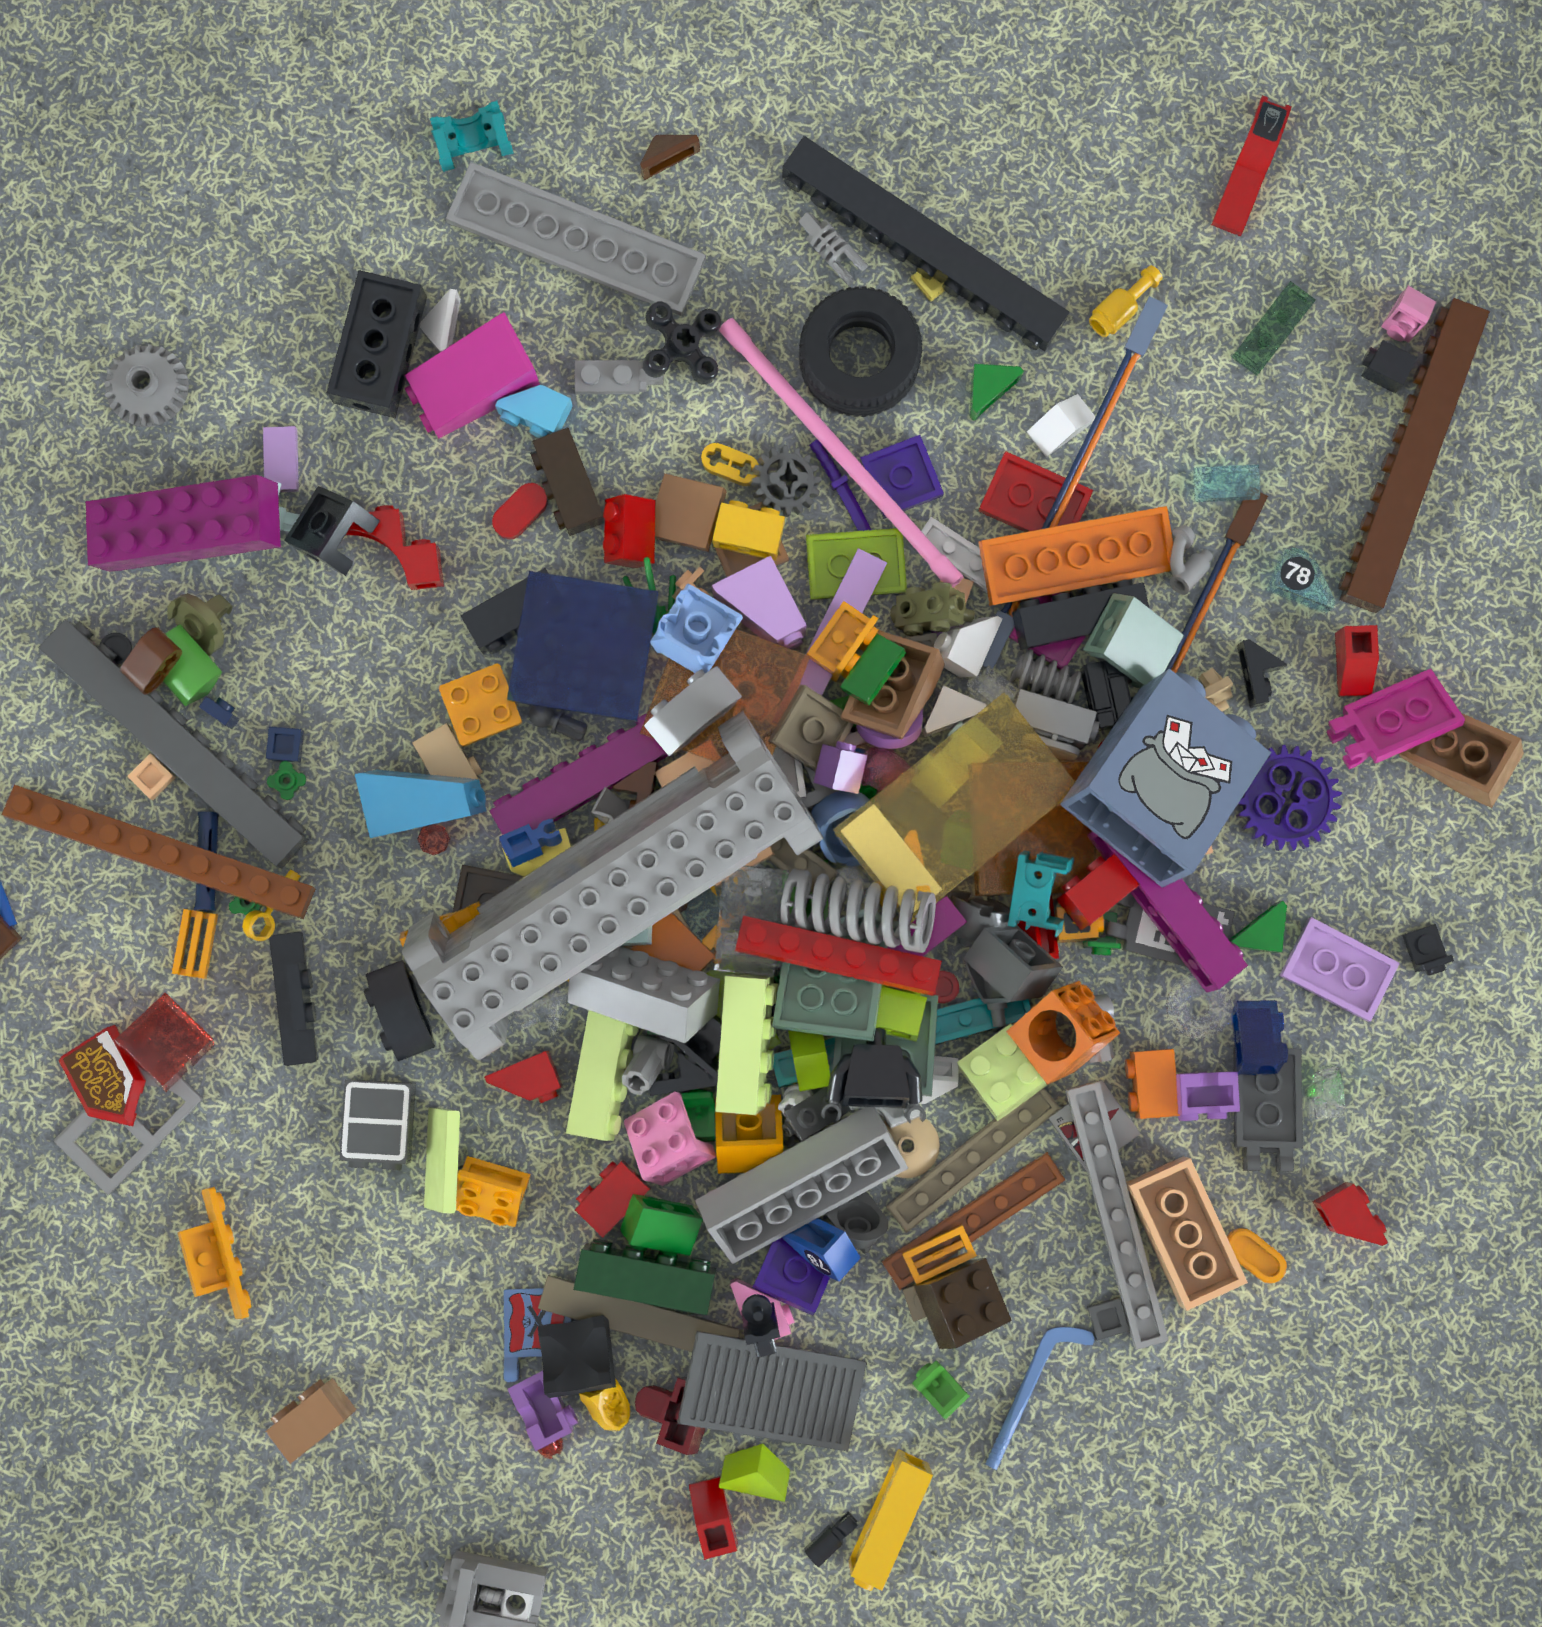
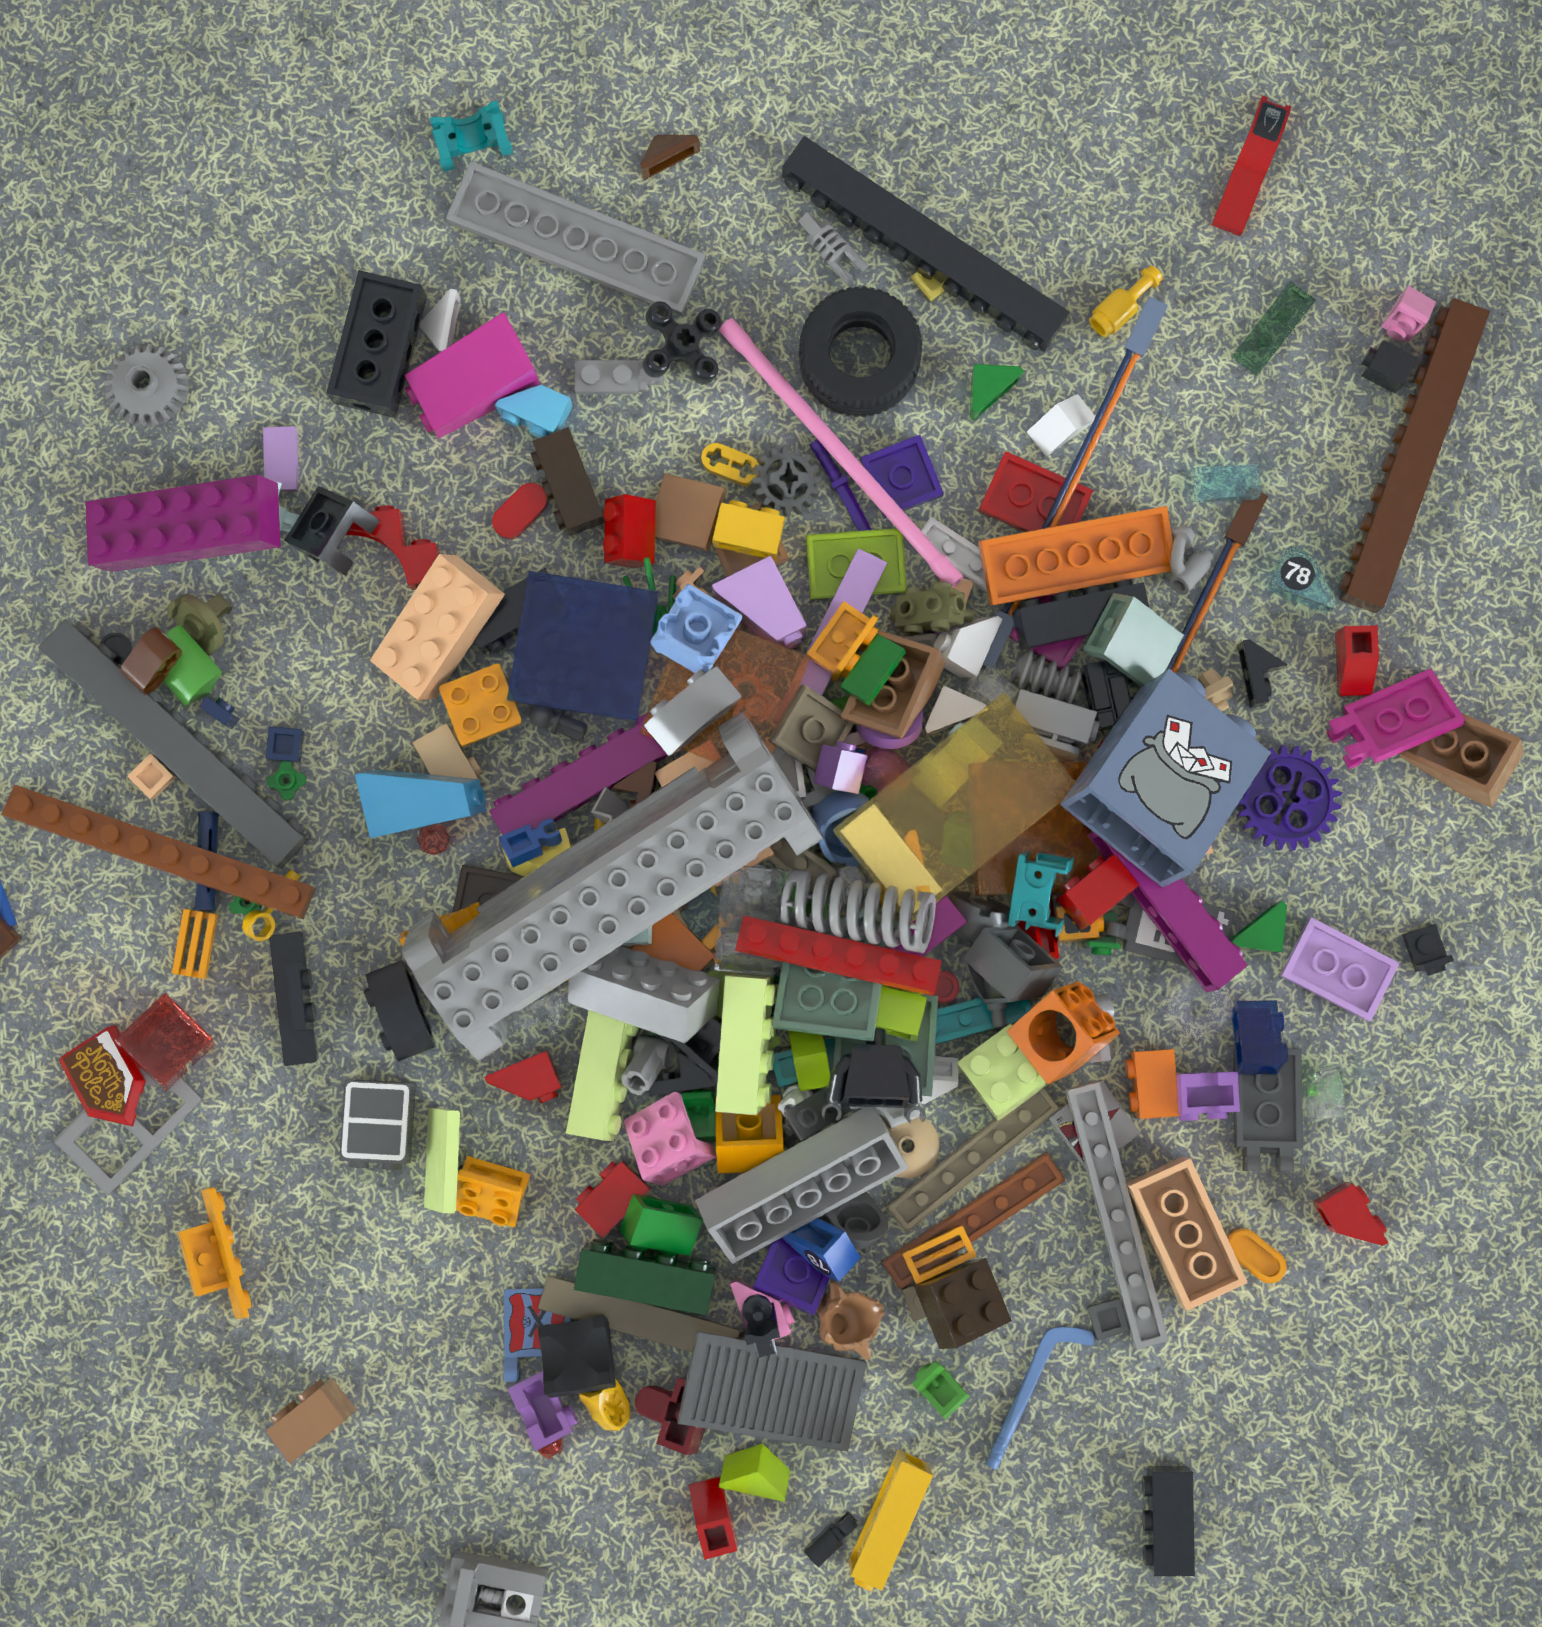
none -> light nougat brick [370,554,505,700]
none -> medium nougat hair [817,1282,885,1360]
none -> black brick [1142,1466,1195,1576]

